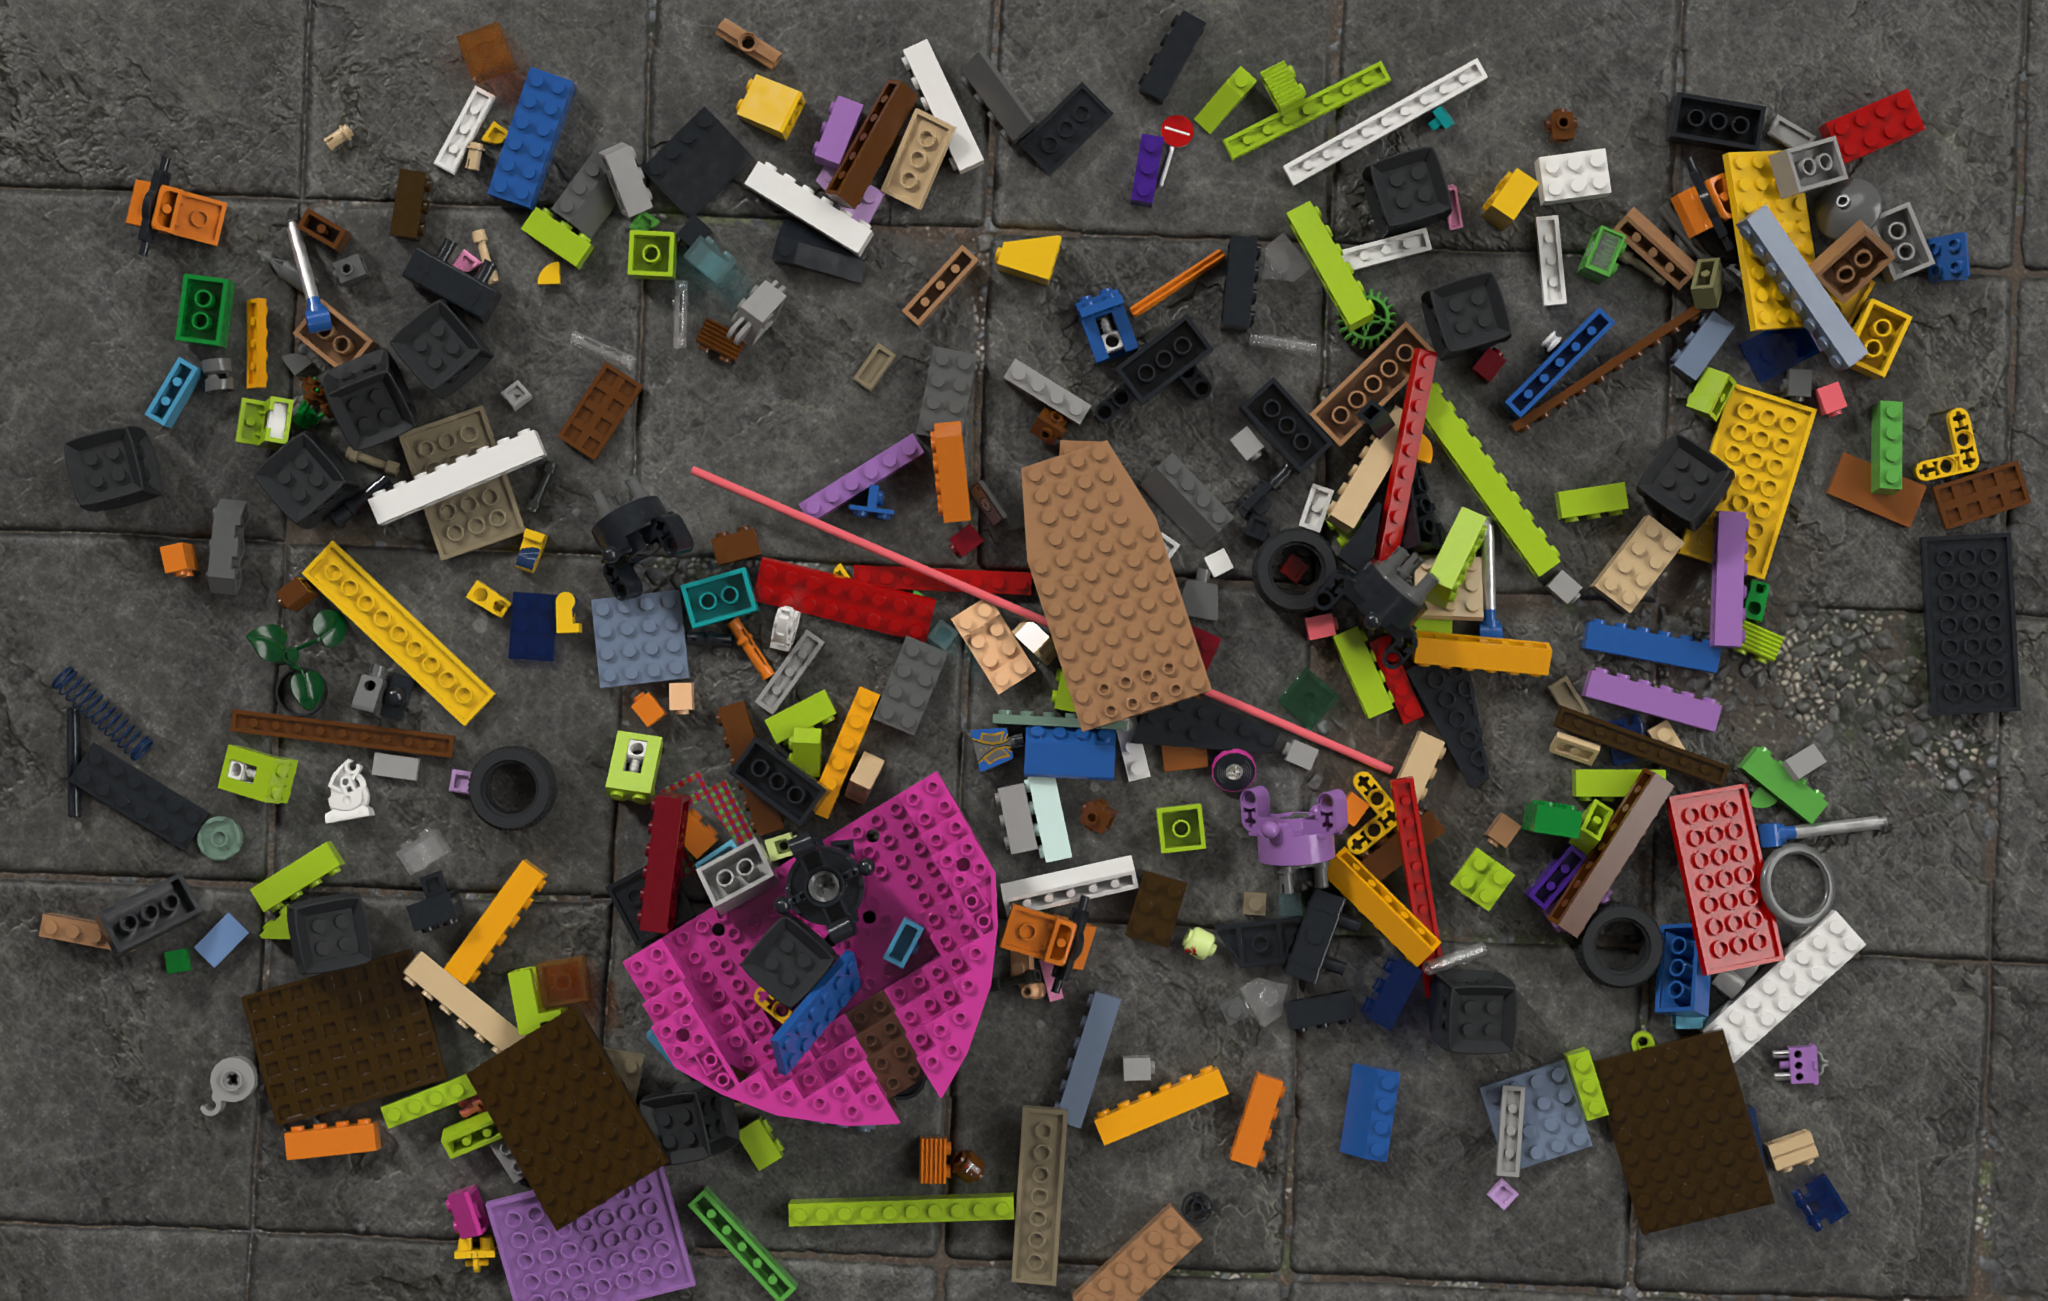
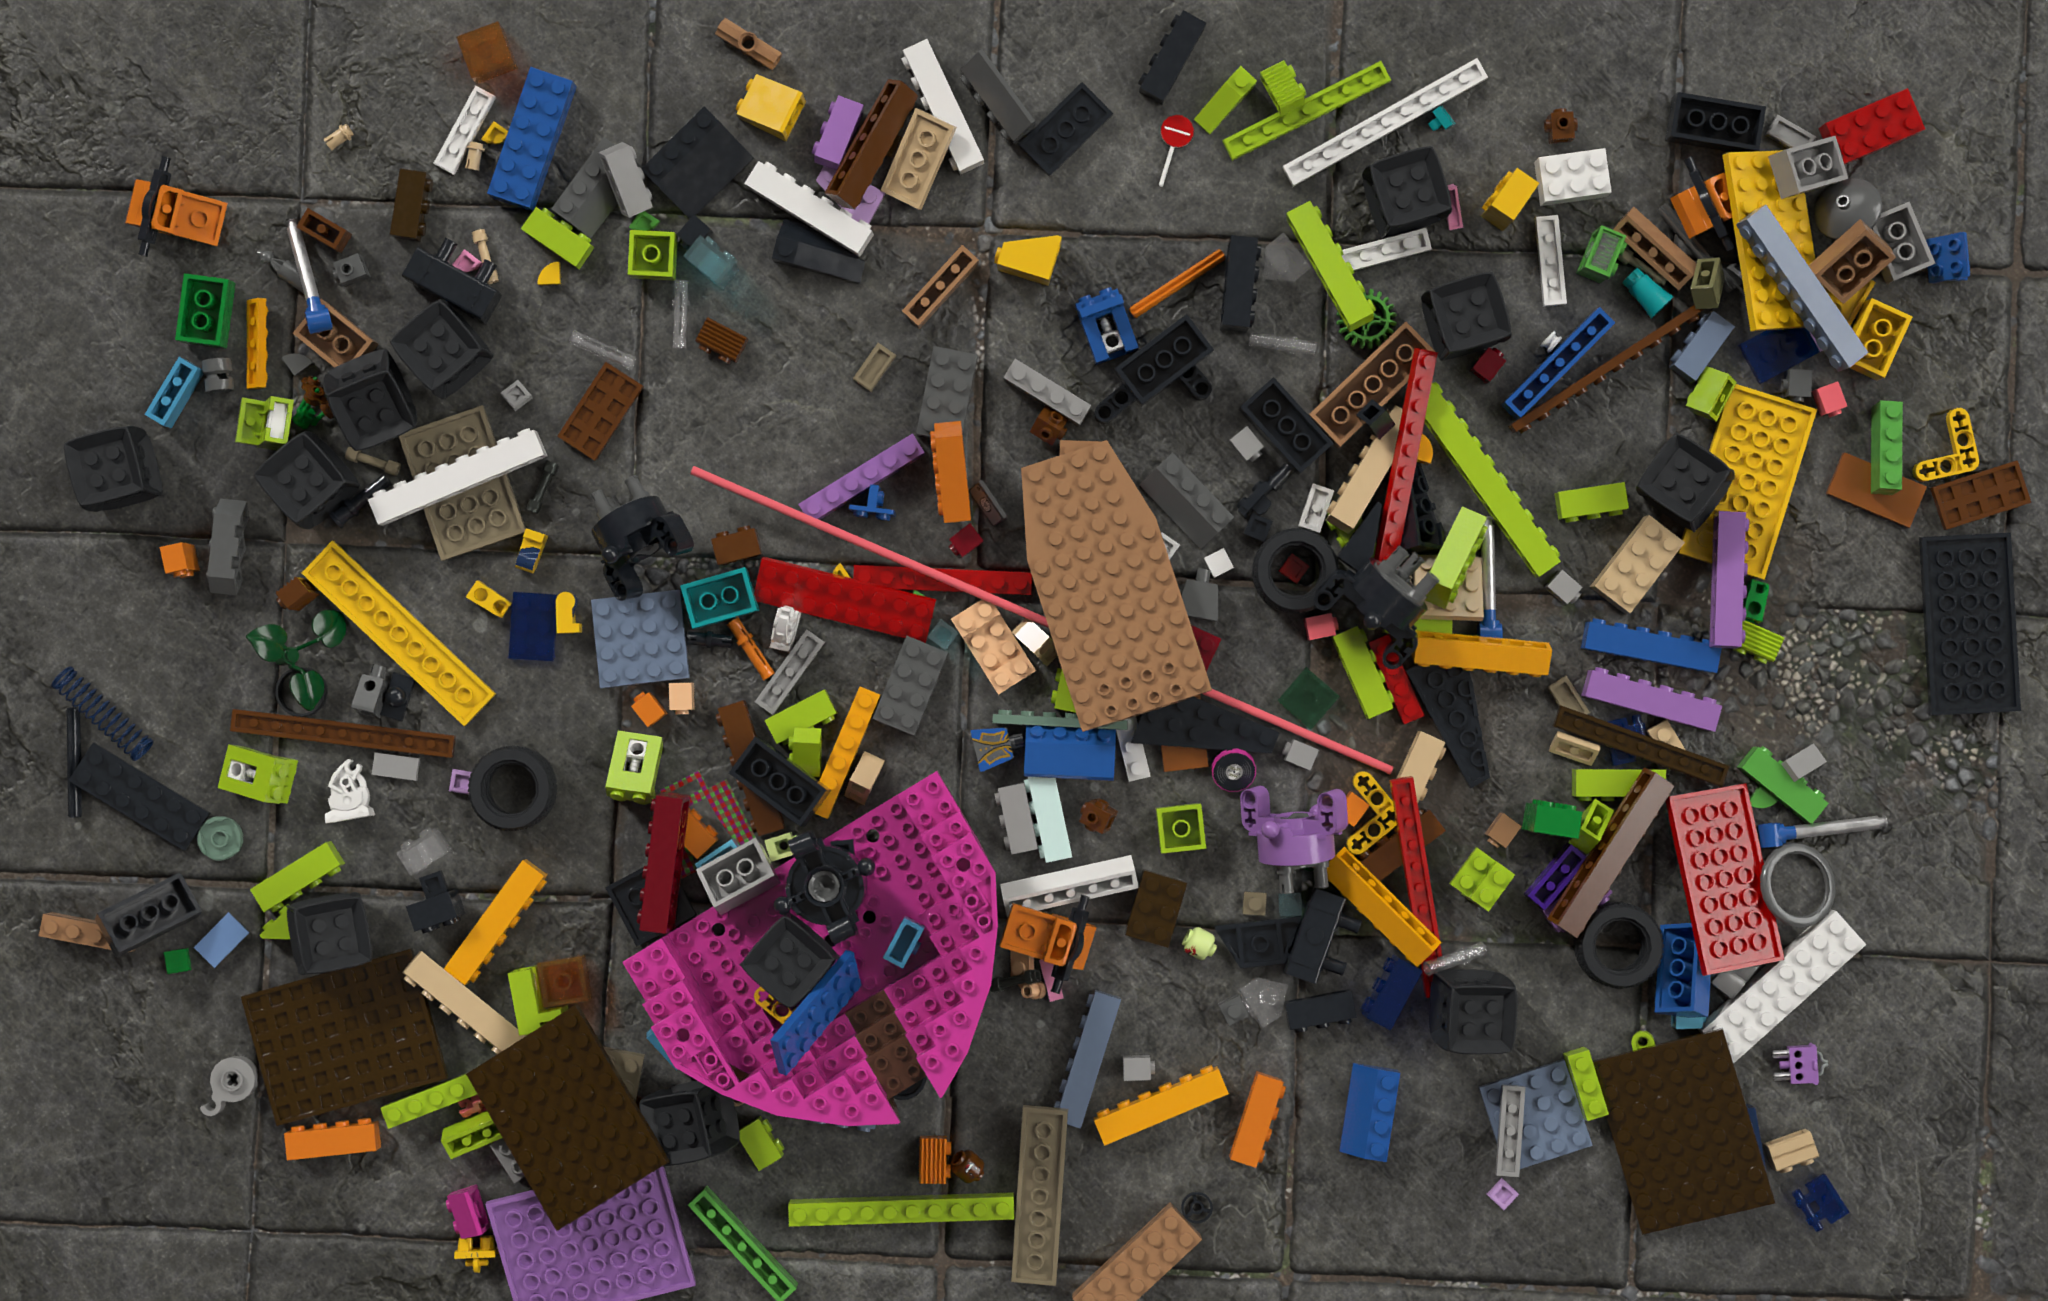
light grey brick [726,280,787,347] -> none
dark purple brick [1130,133,1164,208] -> none
none -> teal plant [1622,268,1674,319]

